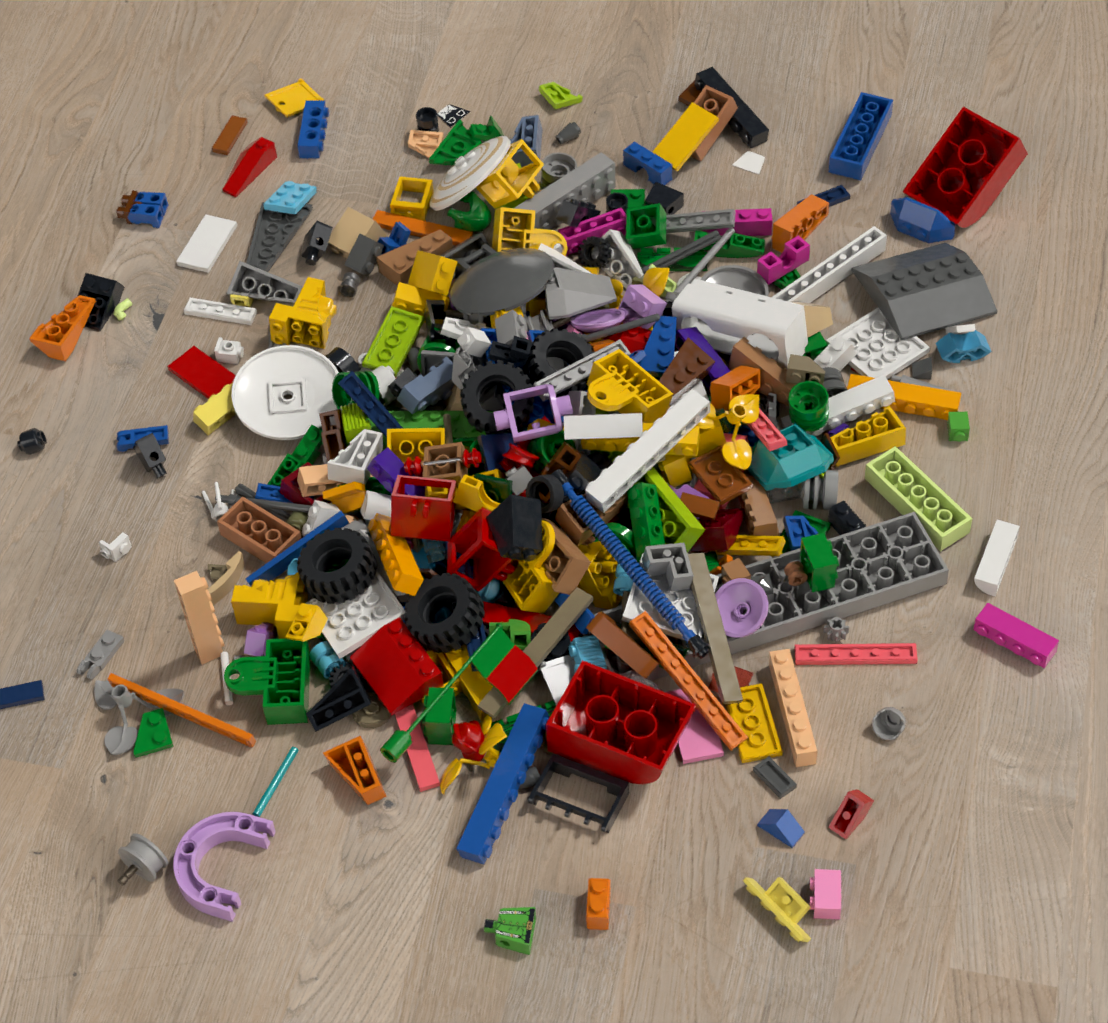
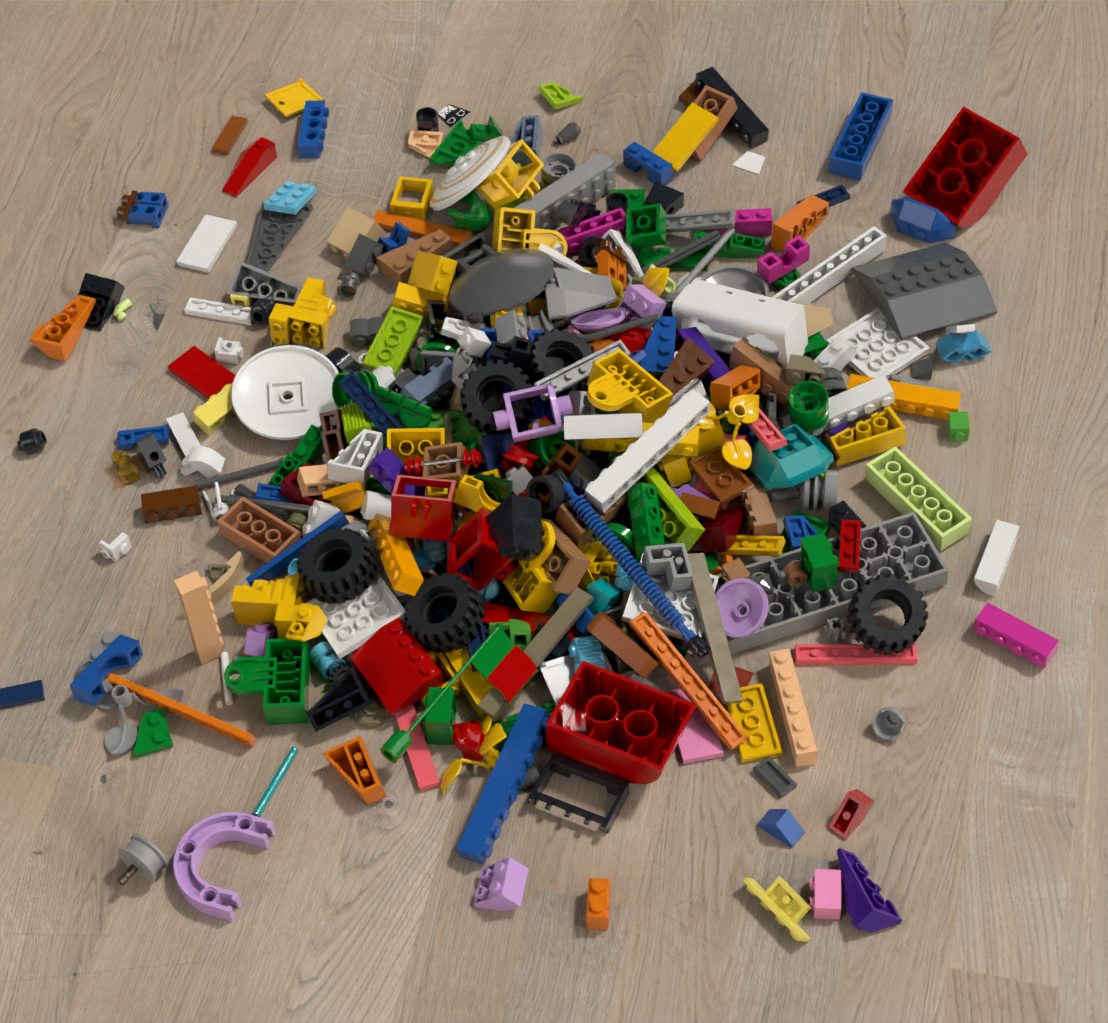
black torso [301,221,333,266] -> none
bright green torso [484,907,536,955] -> none
none -> blue arch [70,634,143,706]
none -> clear yellow leg [111,450,141,487]
none -> reddish brown brick [141,485,202,523]
none -> white tile [166,412,201,457]
none -> white brick [180,446,225,479]
none -> dark grey bar [195,457,284,491]
none -> black head [250,298,275,325]
none -> dark grey brick [350,317,385,347]
none -> green windscreen [373,386,433,429]
none -> lavender slope [473,857,529,912]
none -> teal slope [586,578,621,615]
none -> orange hips [595,239,627,291]
none -> dark purple wedge [837,848,902,933]
none -> red plate [839,520,861,573]
none -> black tyre [847,574,928,655]

